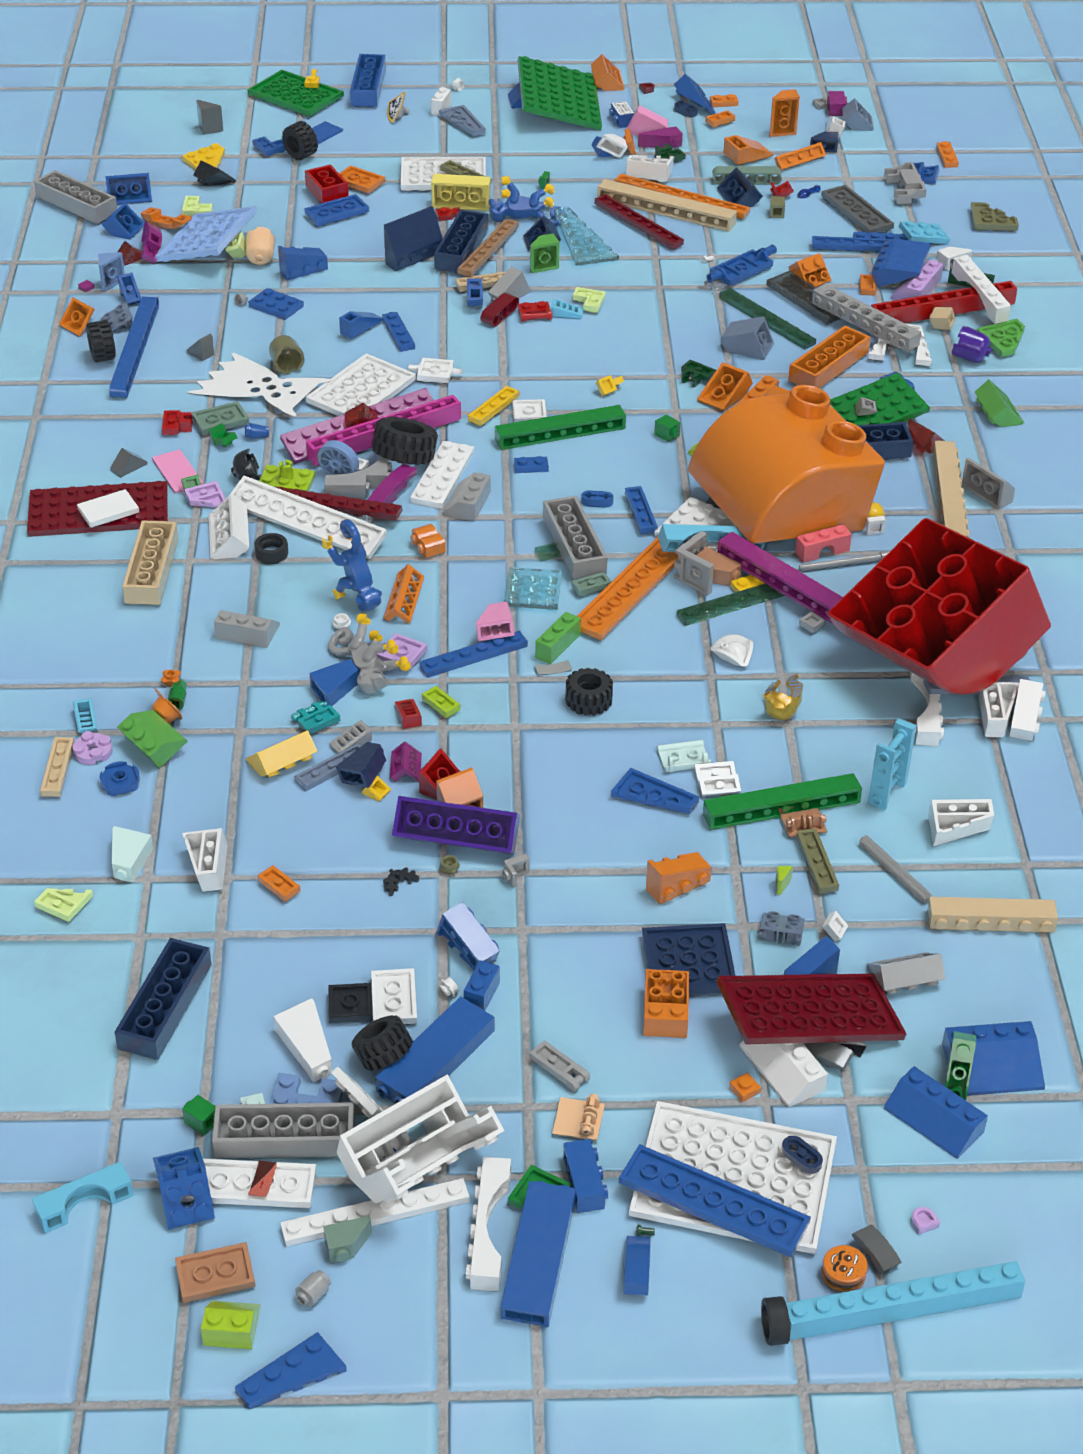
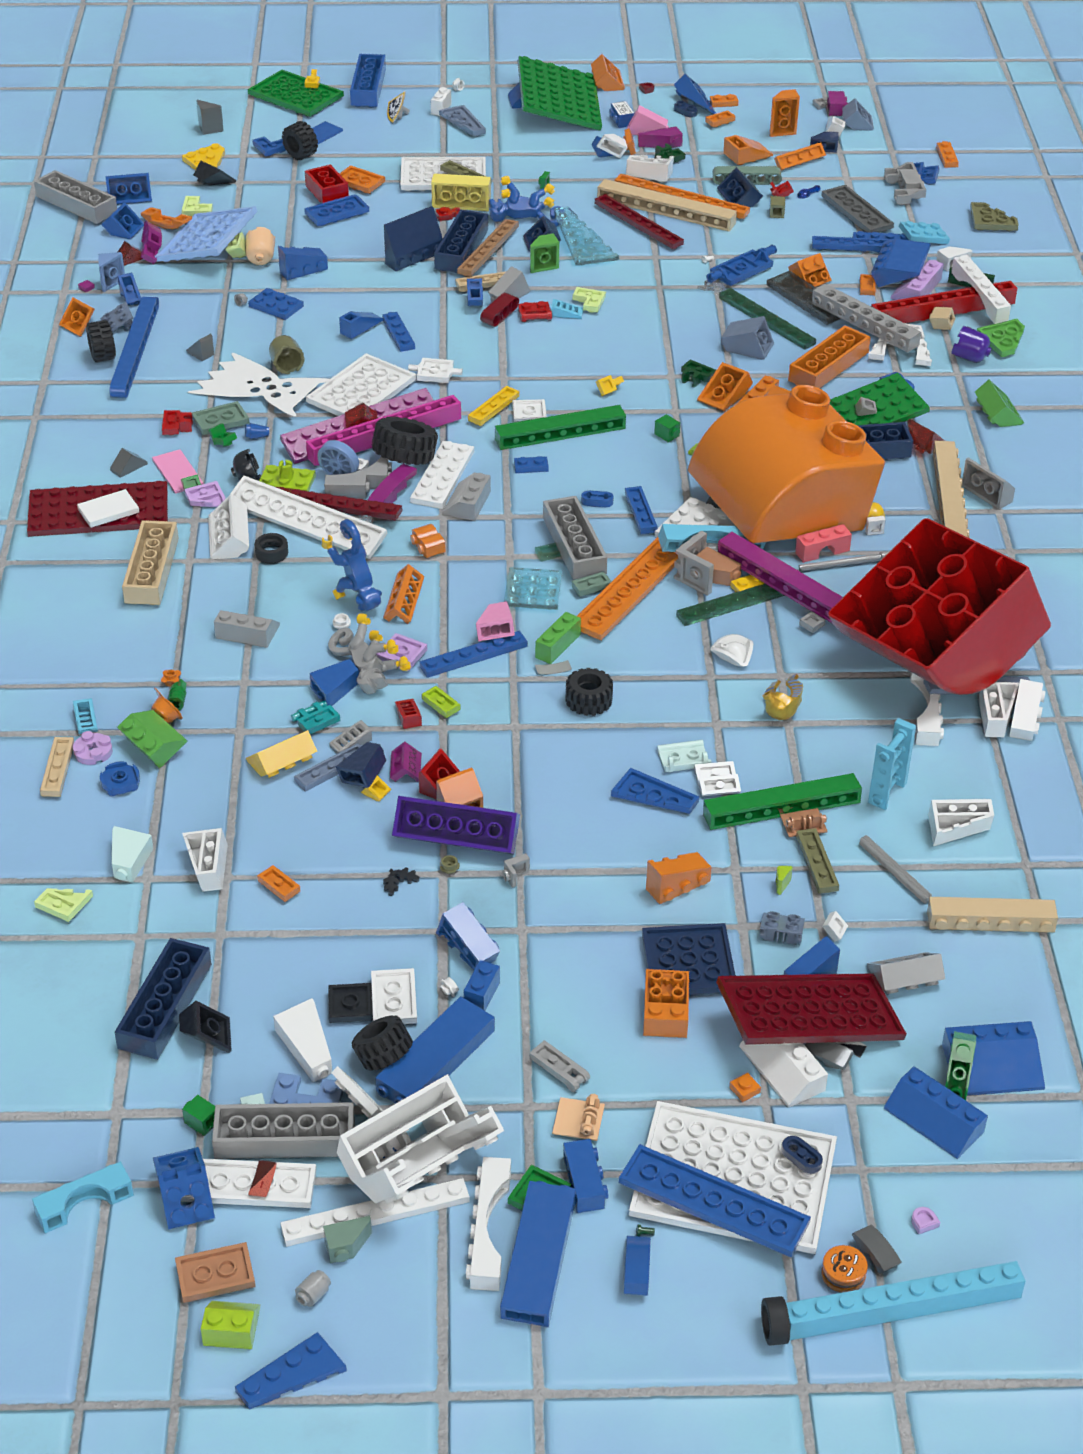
none -> black slope [179,1000,232,1053]

